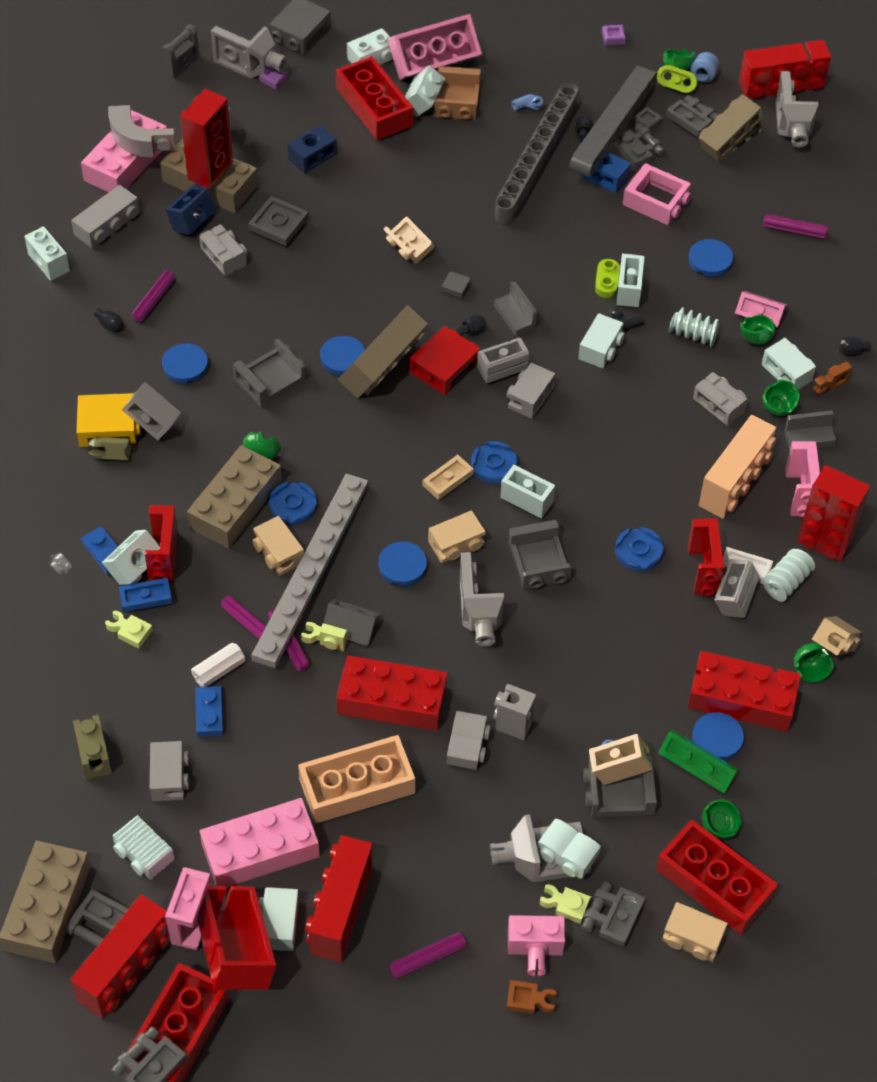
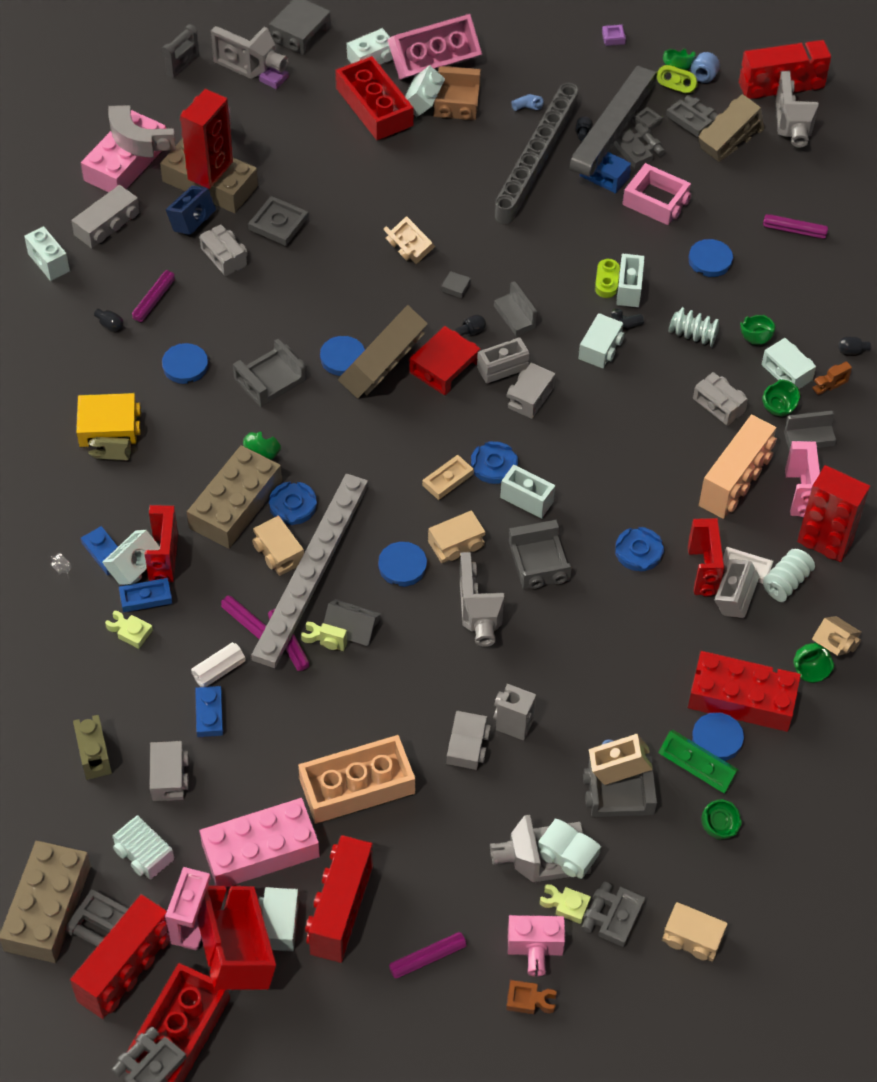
light grey brick [122,382,181,440] -> none
dark blue brick [287,125,337,174] -> none
red brick [337,655,447,731] -> none
red brick [656,819,778,935] -> none
bright pink panel [735,291,787,327] -> none

